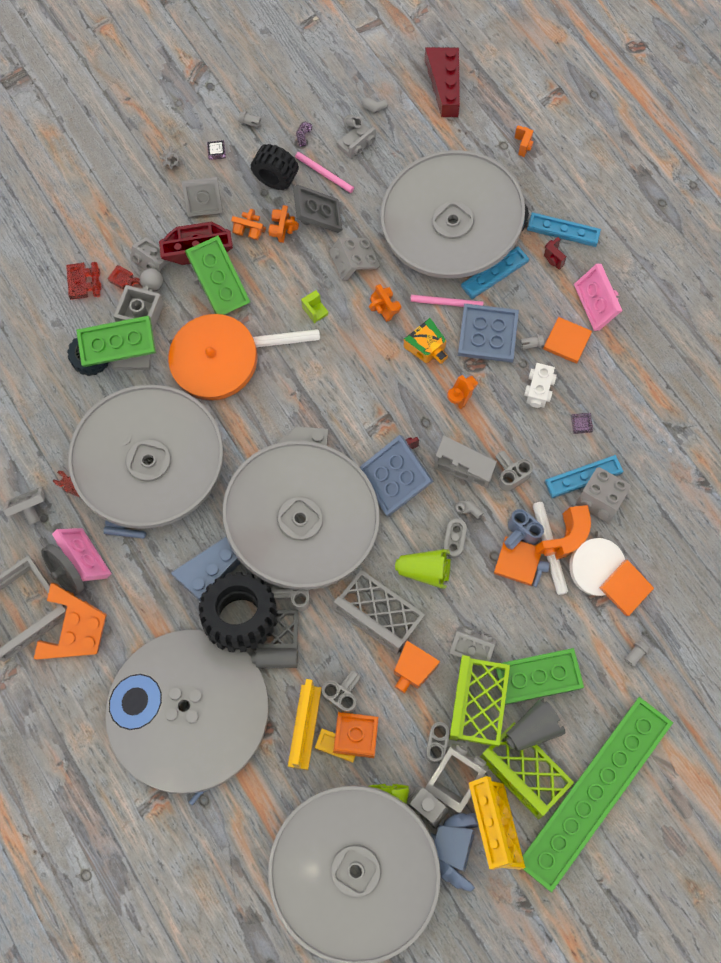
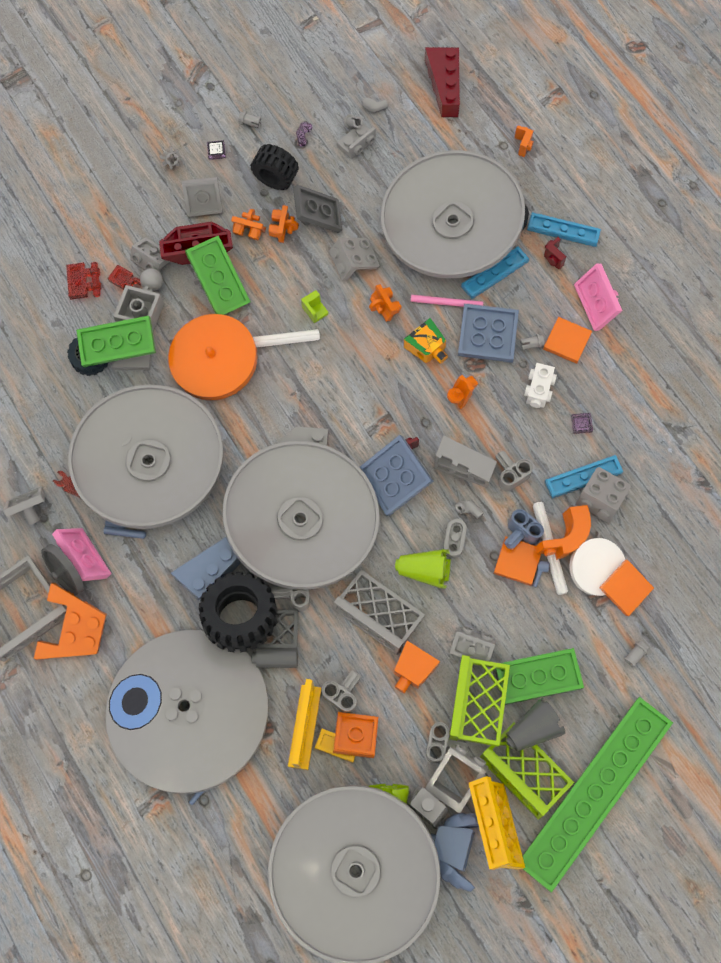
bright pink bar [295,152,354,193] -> none

